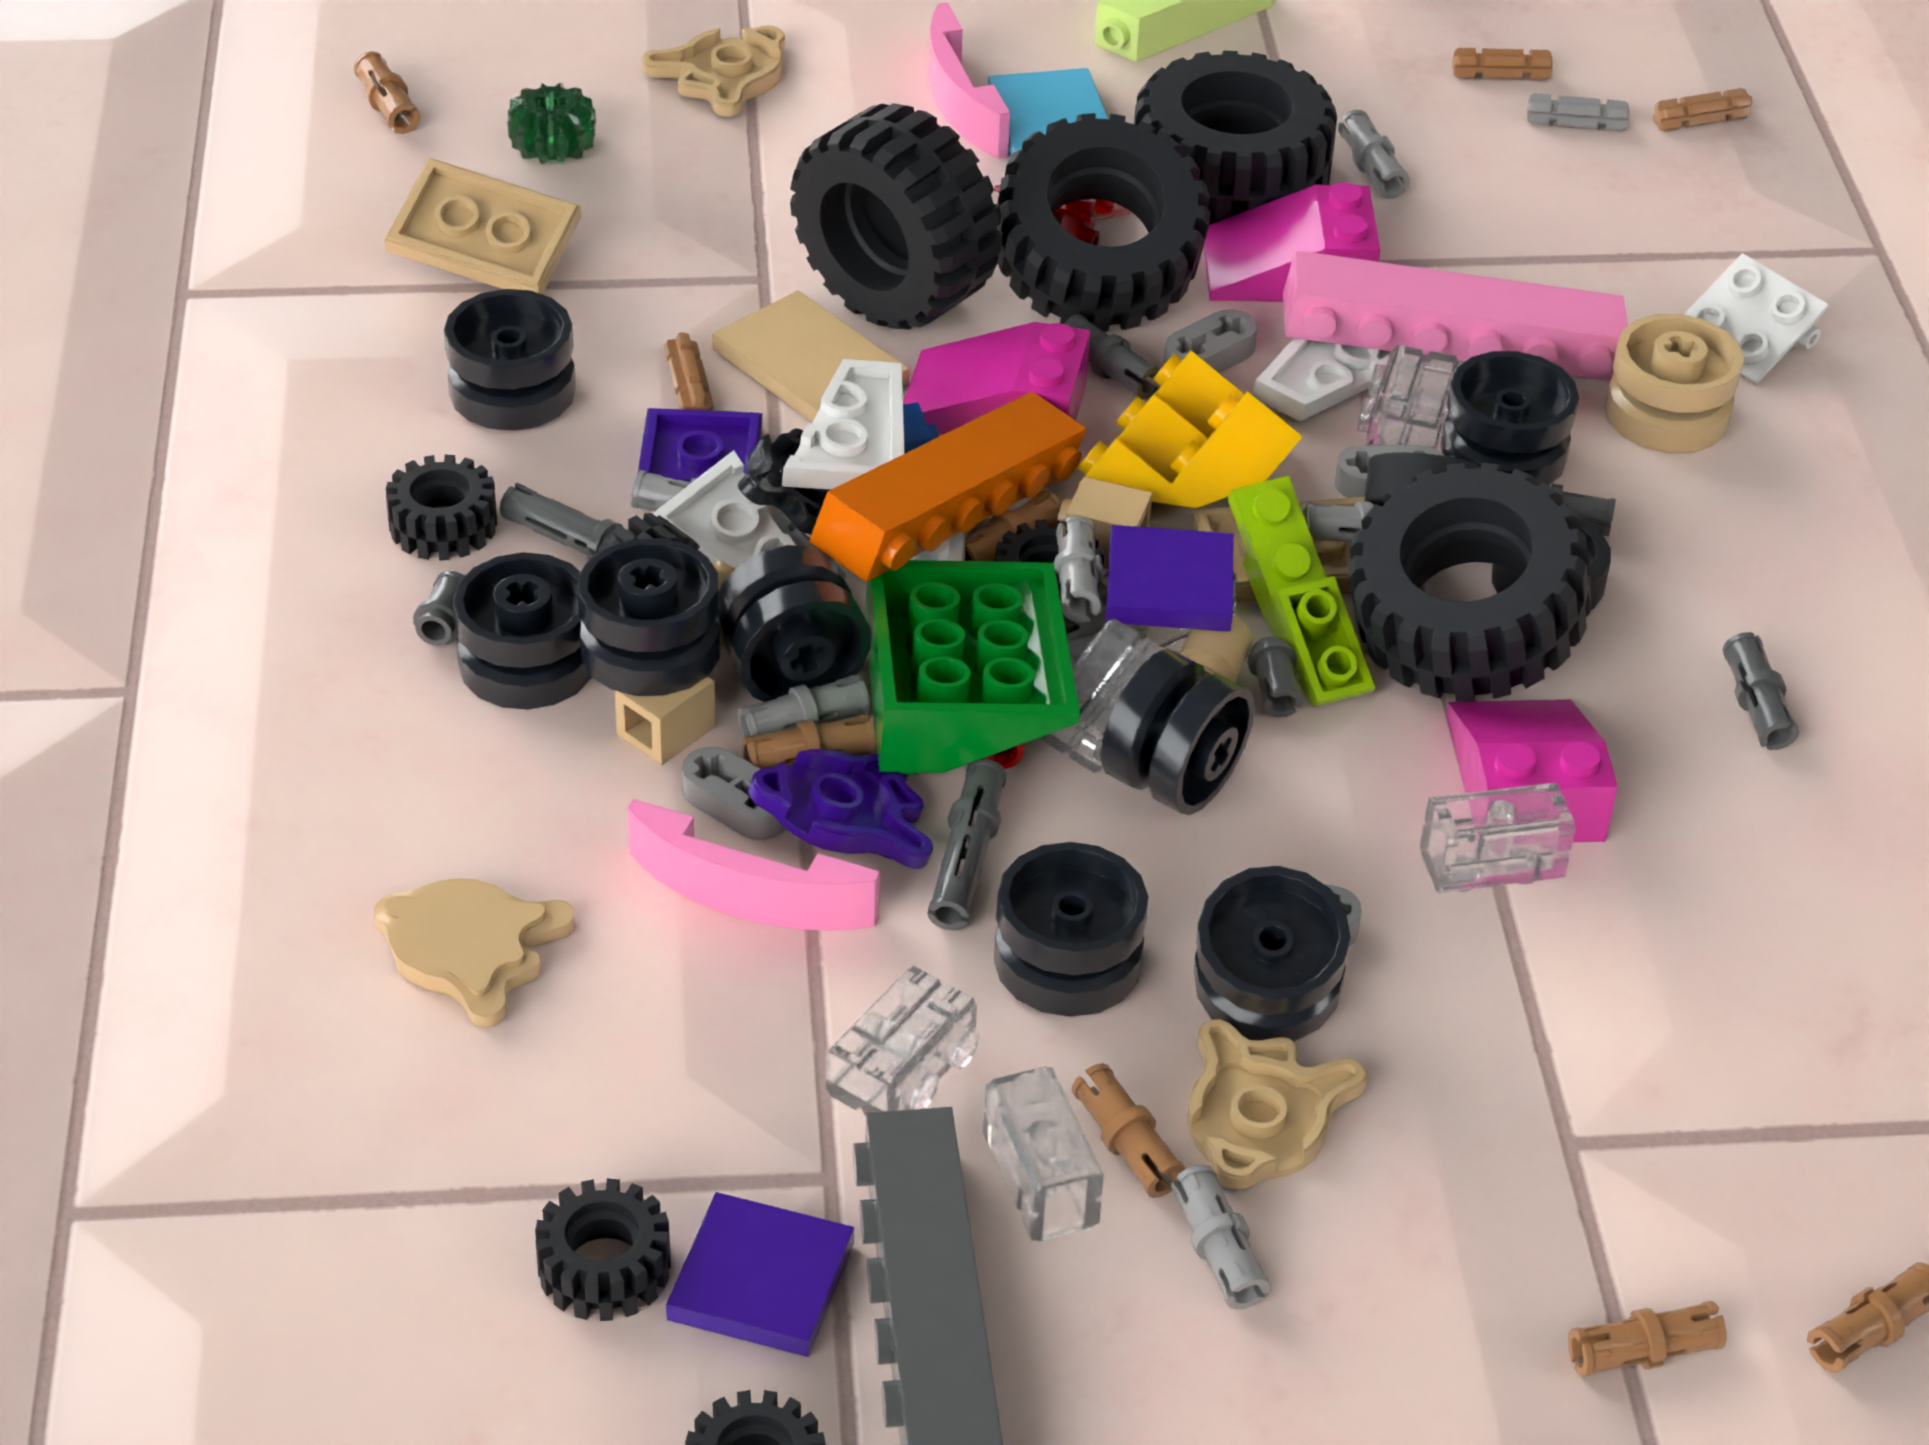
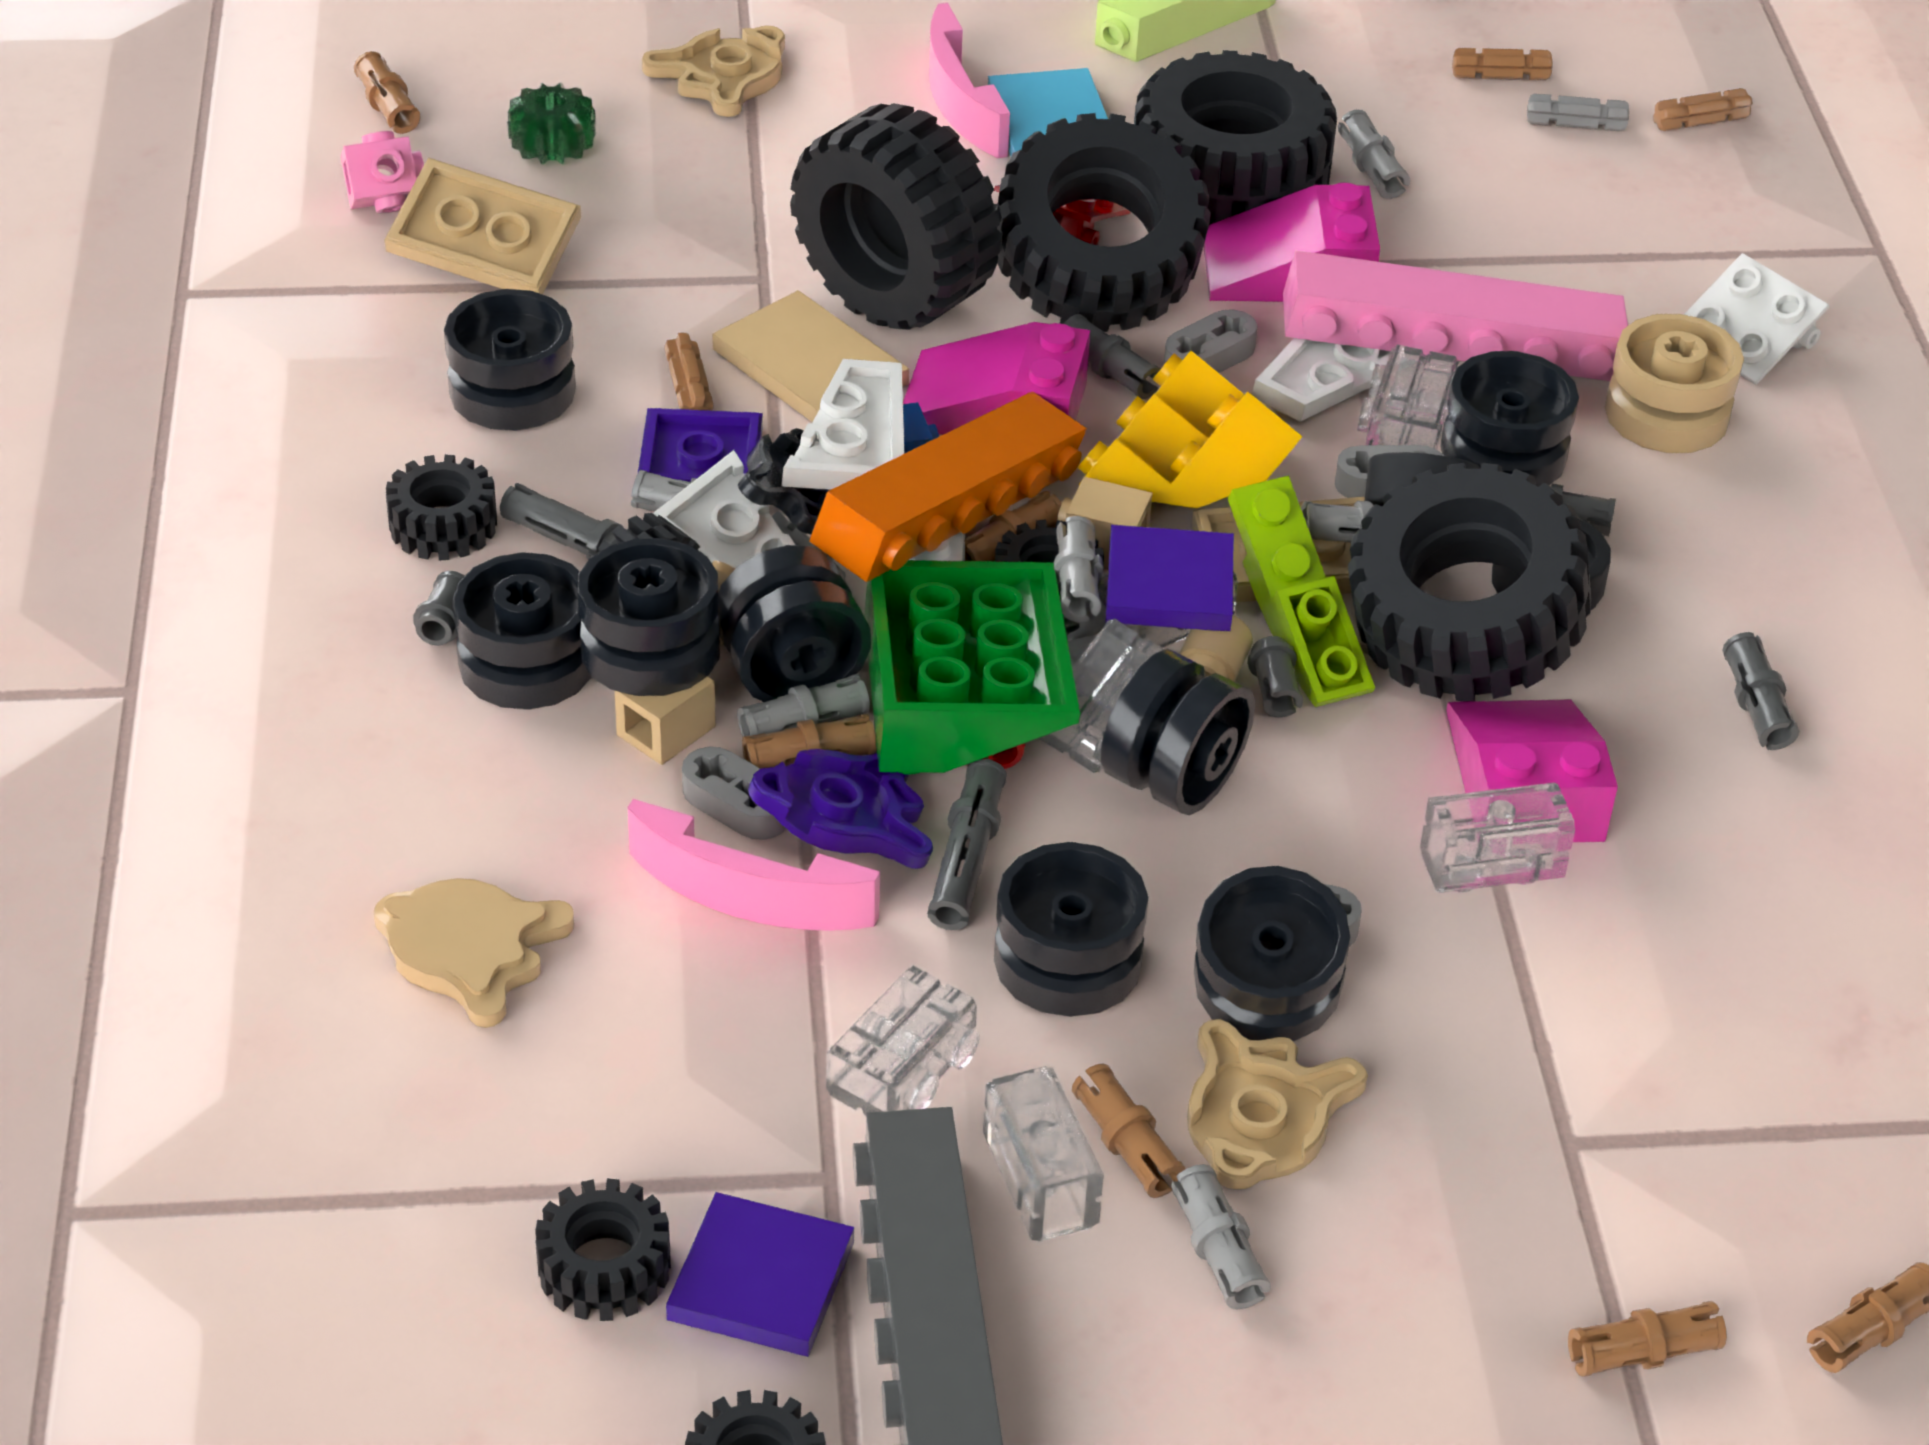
none -> bright pink brick [340,131,424,213]

